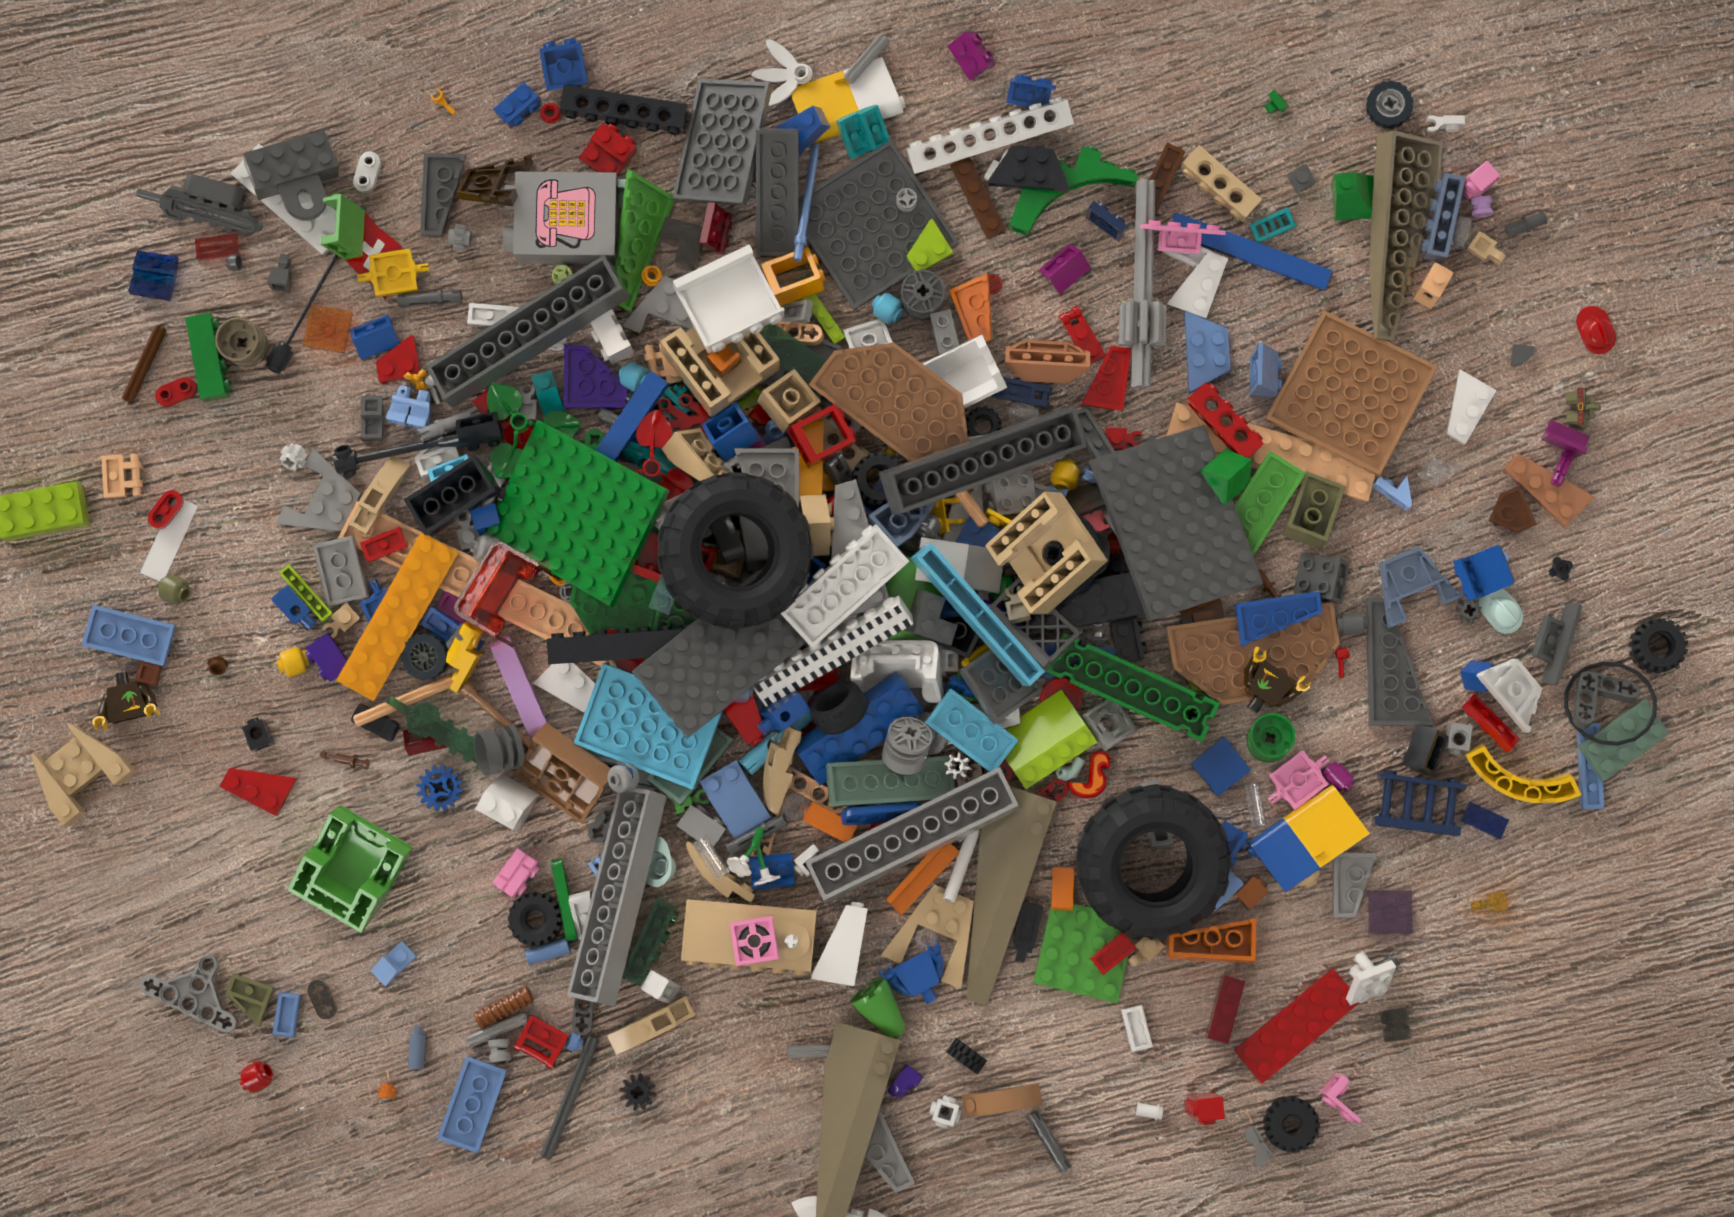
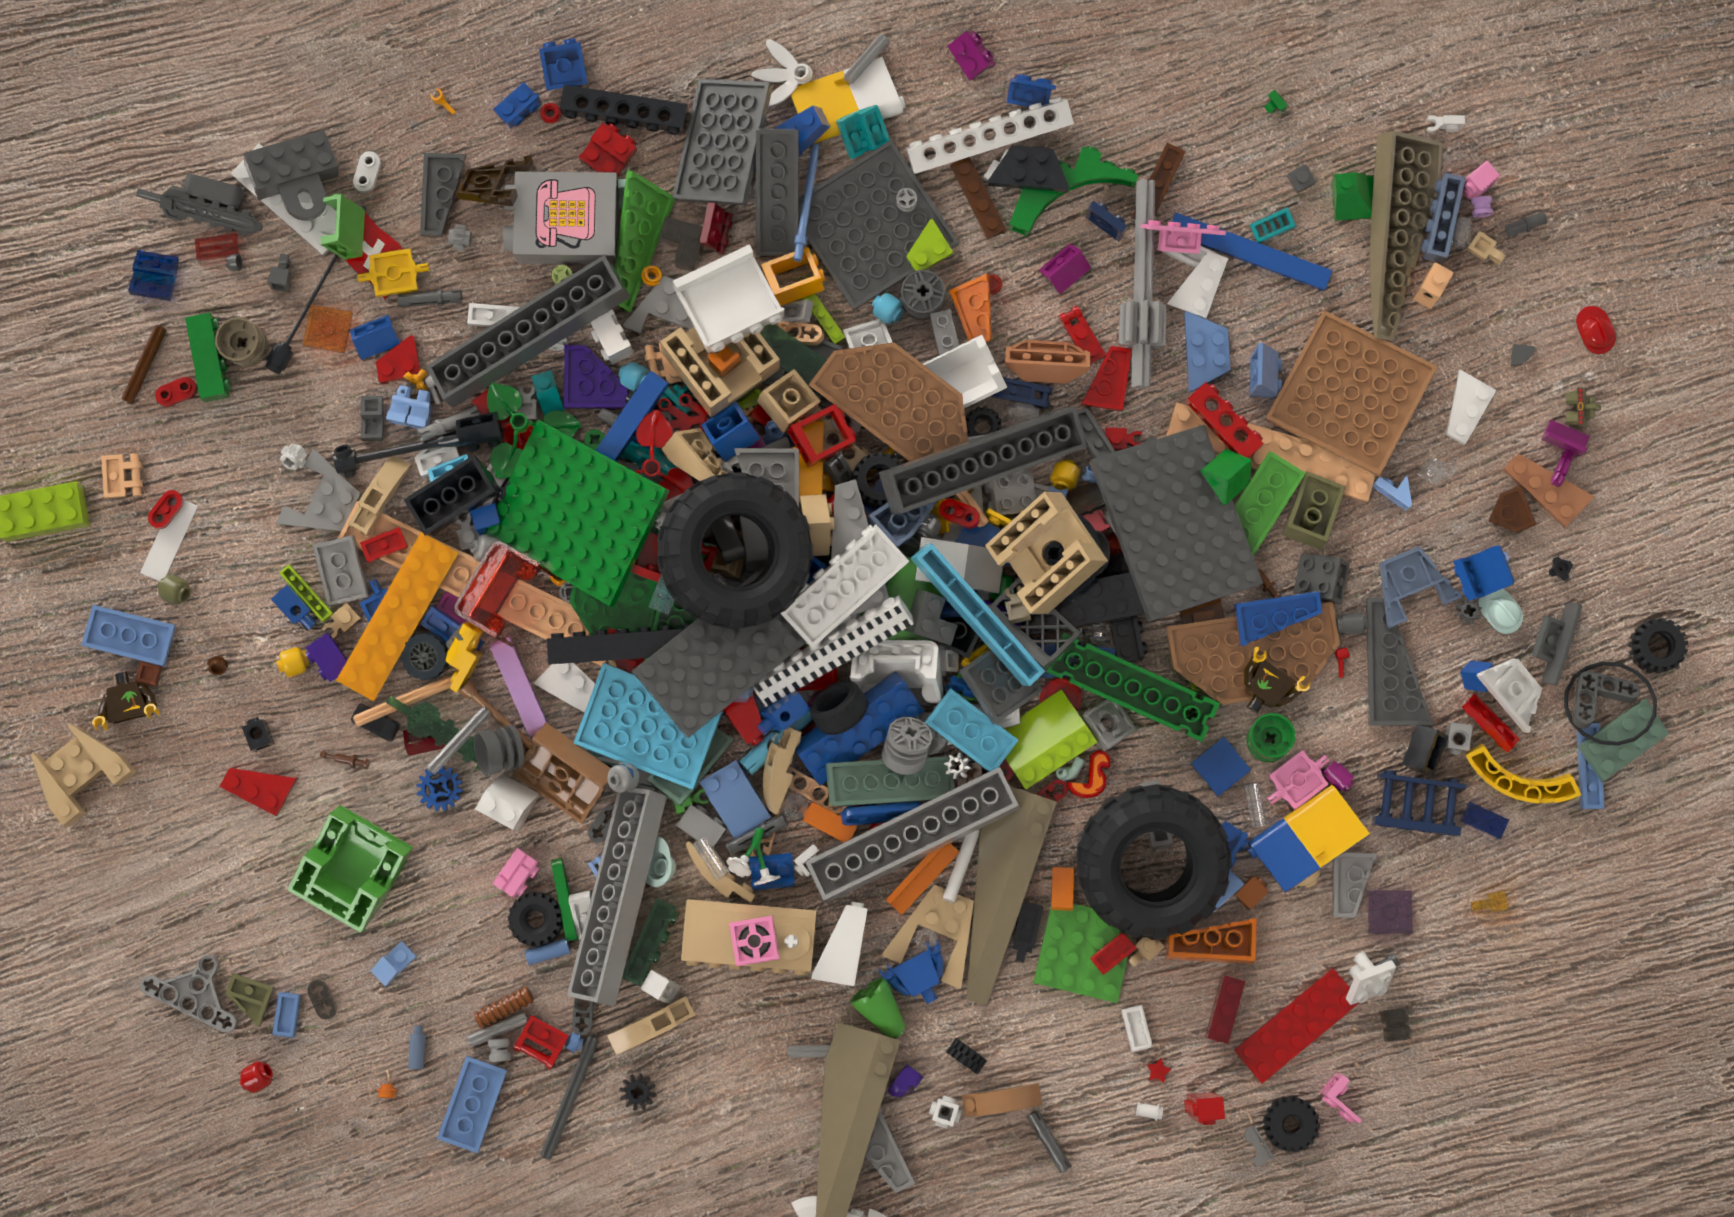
tan brick [1181,145,1262,222] -> none
black wheel [1366,80,1413,129] -> none
none -> light grey axle [426,707,491,775]
none -> red plate [939,499,981,529]
none -> red piece [1147,1058,1172,1083]

